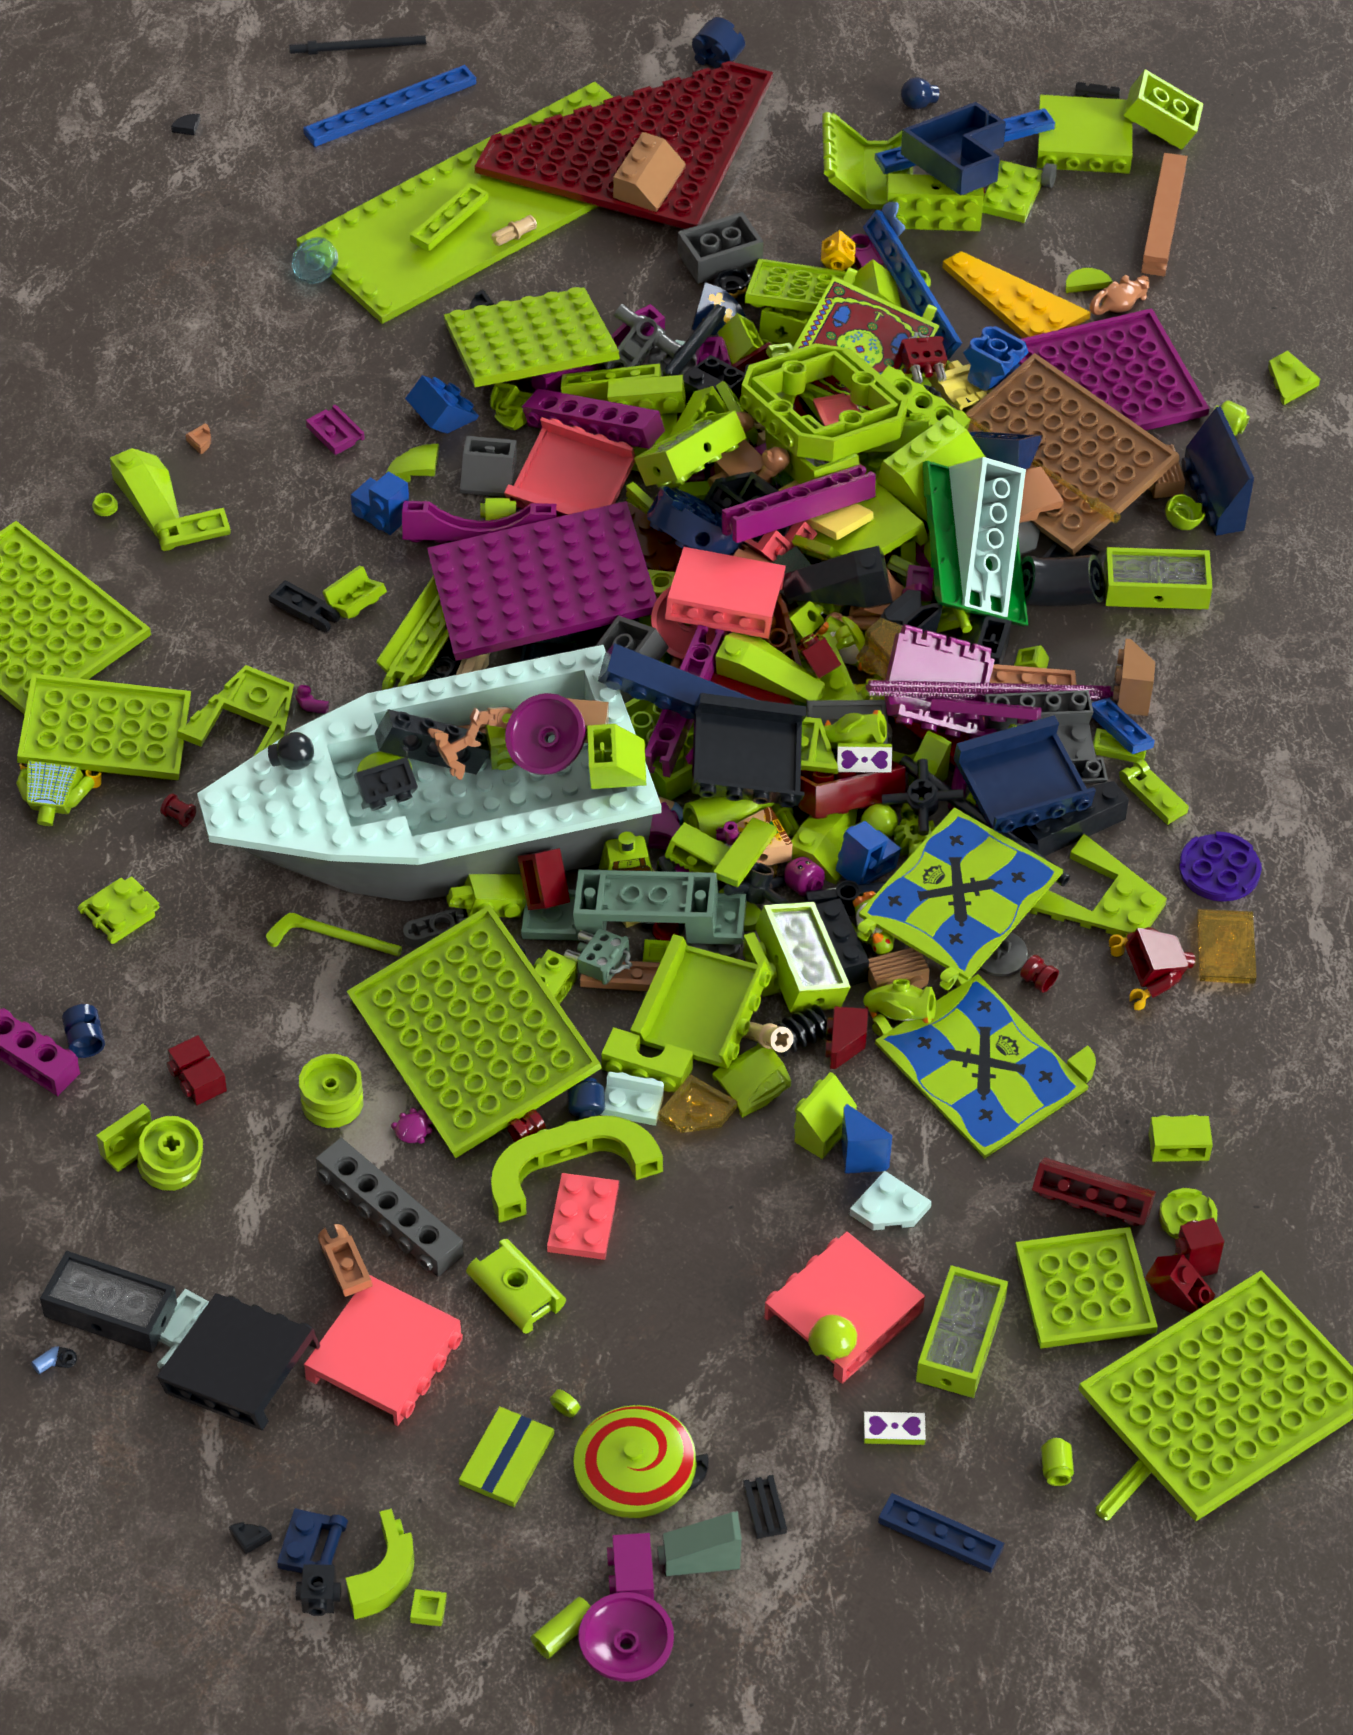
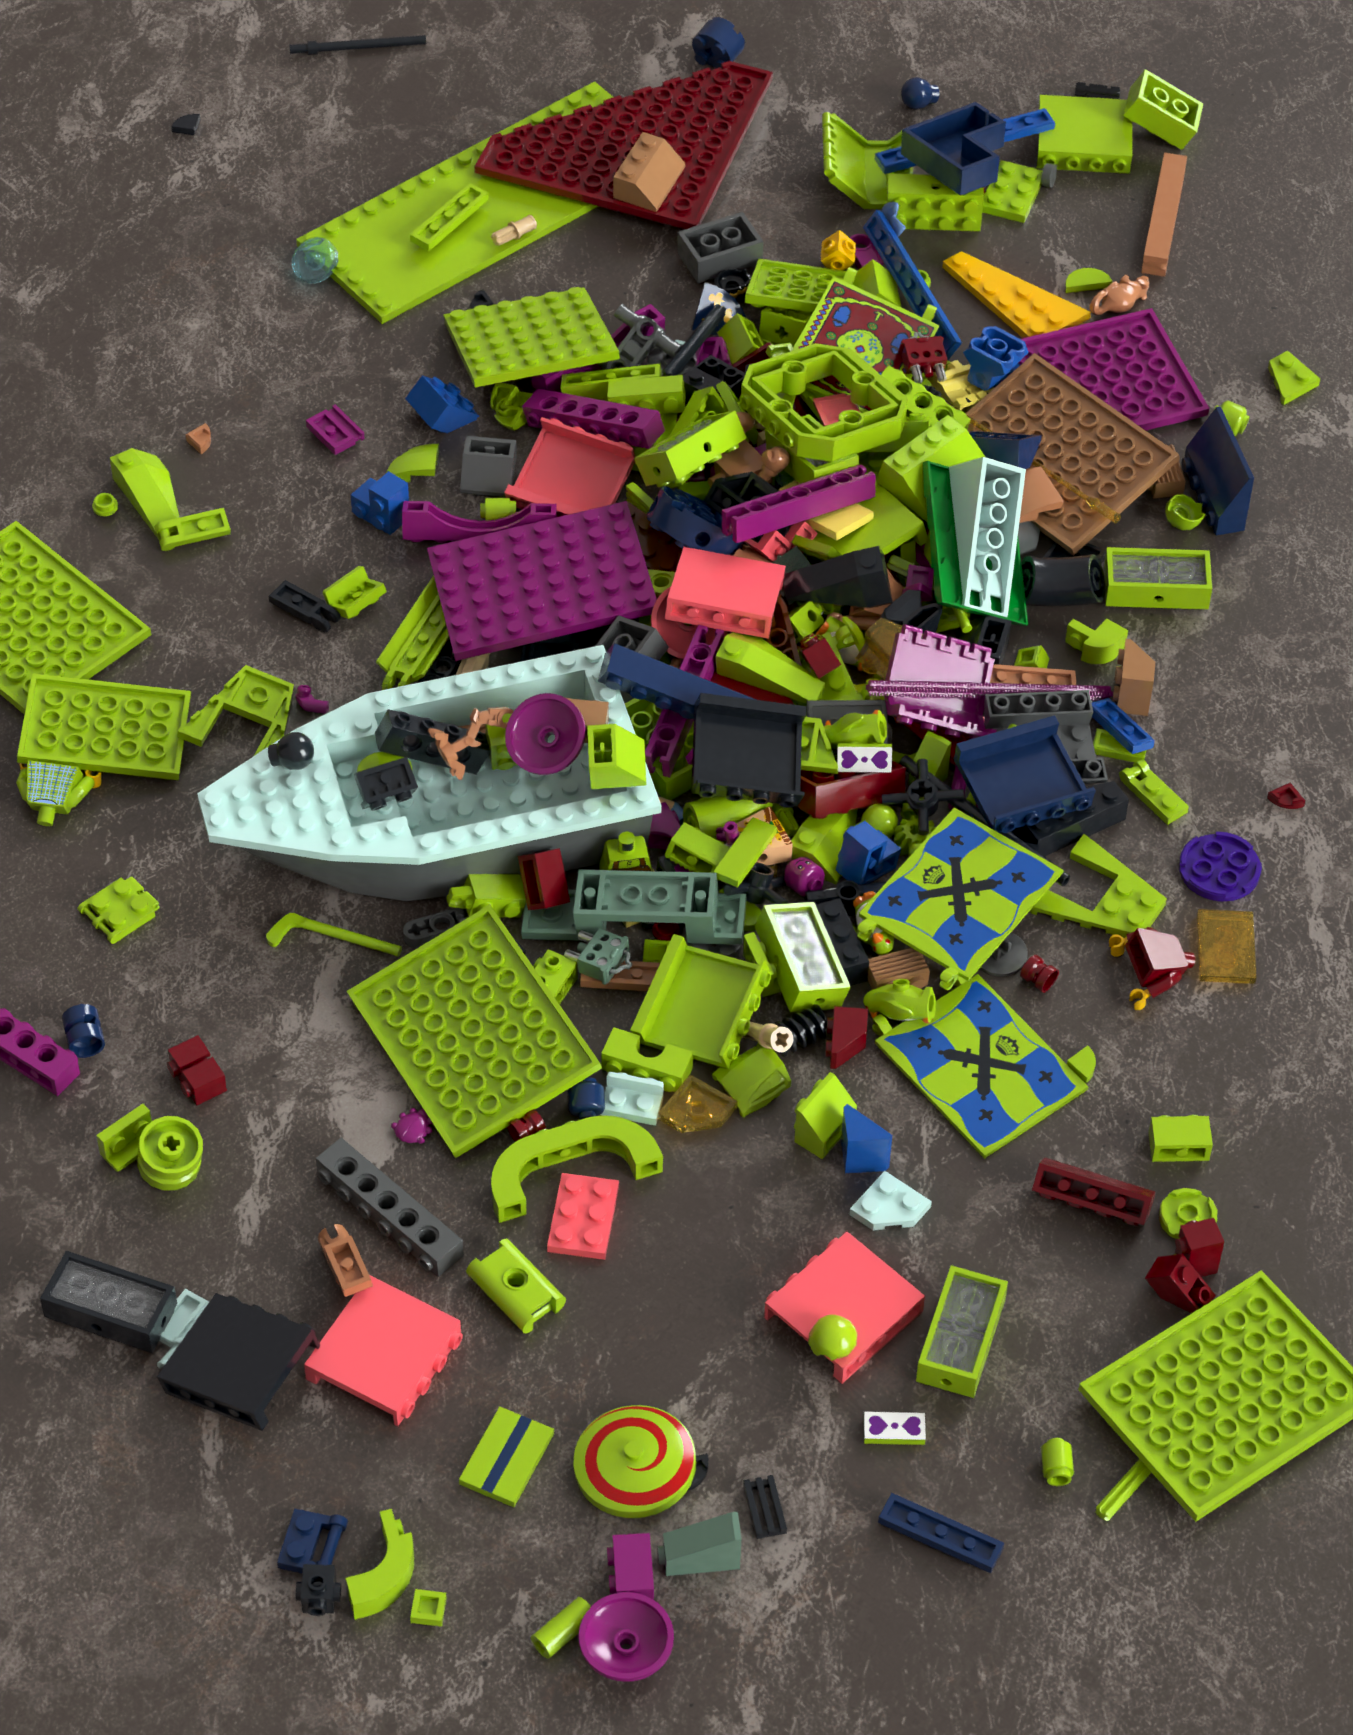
arm [31,1346,77,1374] -> none
dark red bush [160,793,196,827] -> none
black tile [229,1522,272,1555] -> none
lime wheel [299,1054,364,1128] -> none
blue tile [303,65,476,147] -> none
lime tile [550,1389,581,1418] -> none
magenta plate [931,697,1042,724] -> none
lime plate [1015,1227,1158,1349] -> none
none -> lime brick [1065,618,1128,664]
none -> dark red tile [1267,782,1306,809]

